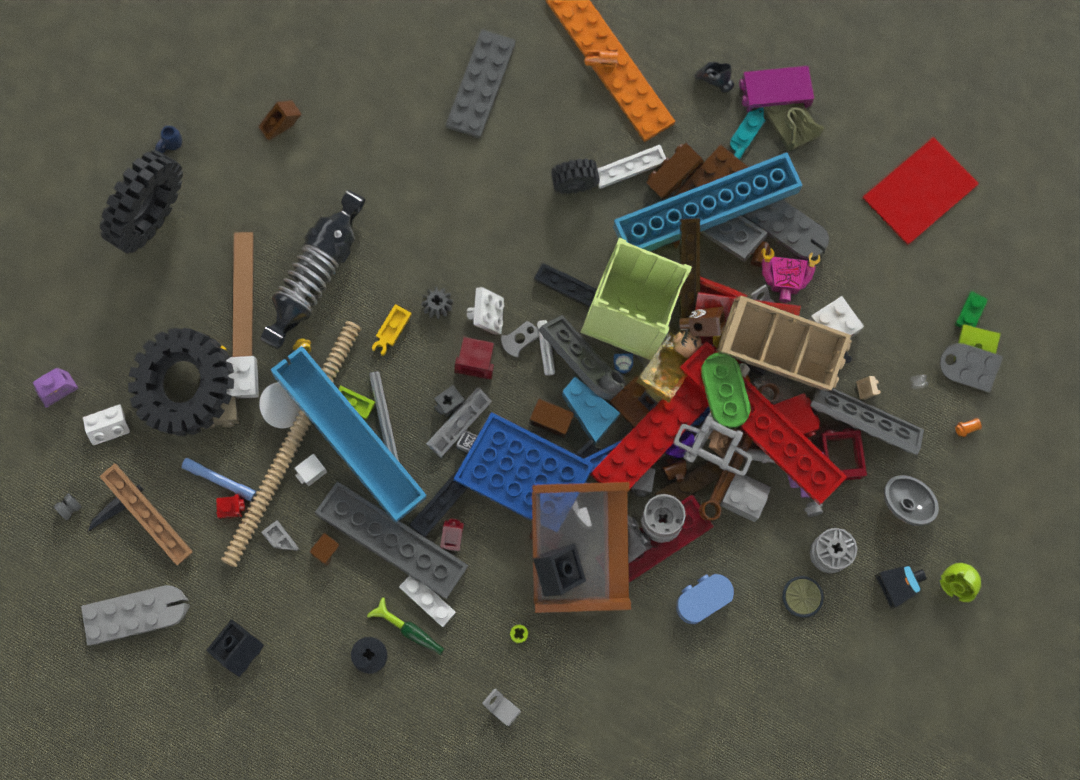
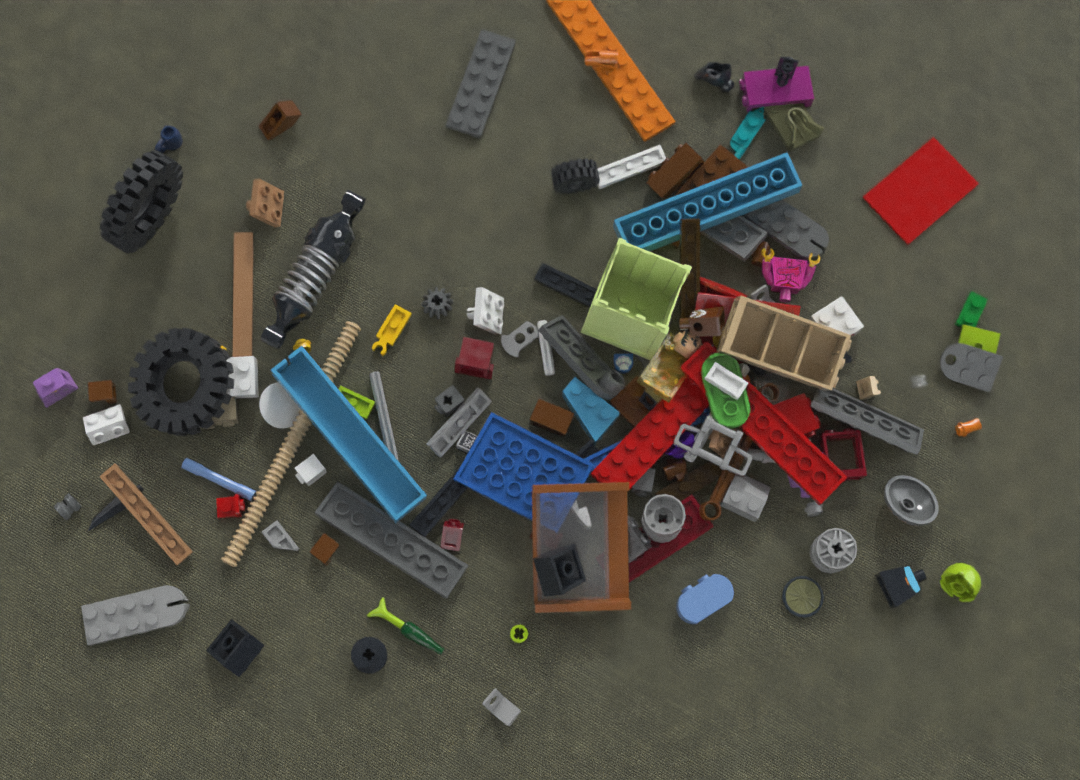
white plate [399,576,456,628] -> none
none -> reddish brown panel [88,380,117,404]
none -> medium nougat plate [246,179,284,227]
none -> white tile [704,362,748,400]
none -> black hinge [774,56,799,87]

